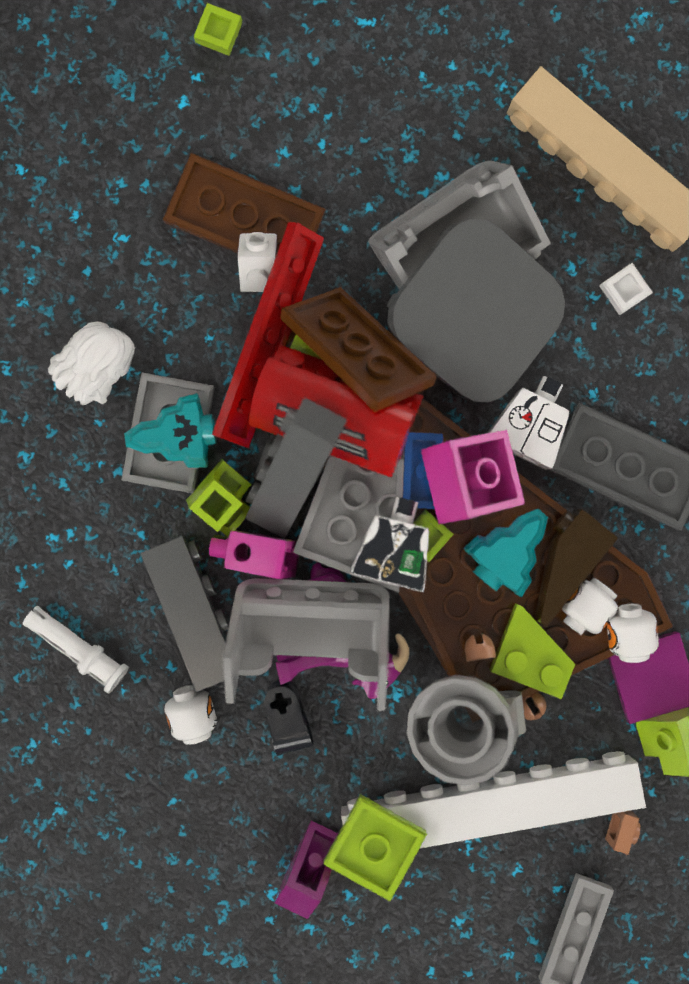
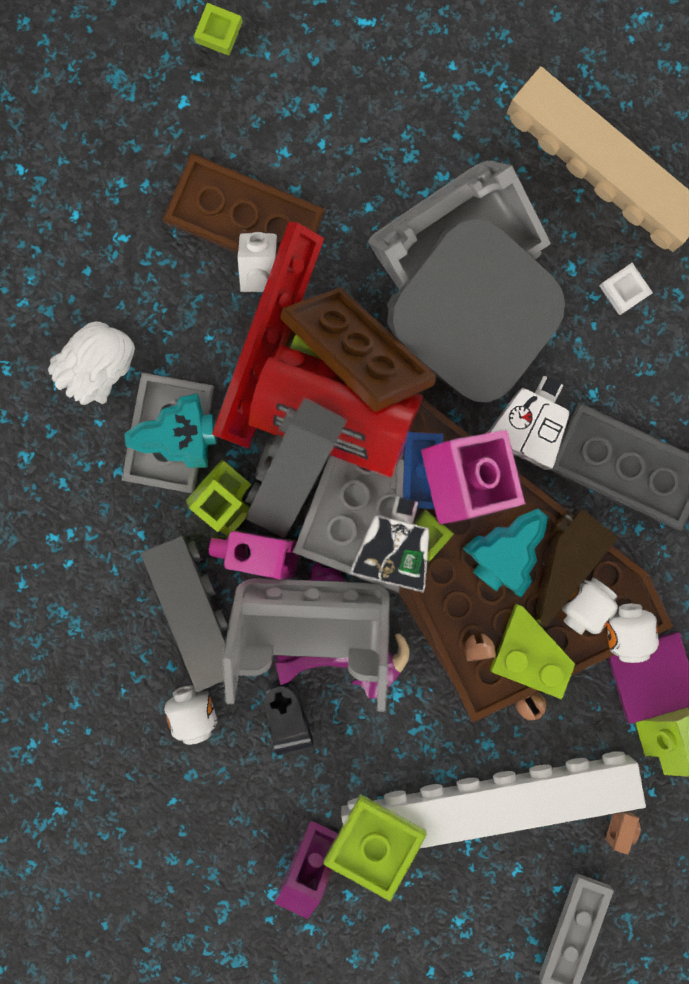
white pin [23,606,129,694] -> none
light grey piece [407,675,526,785] -> none

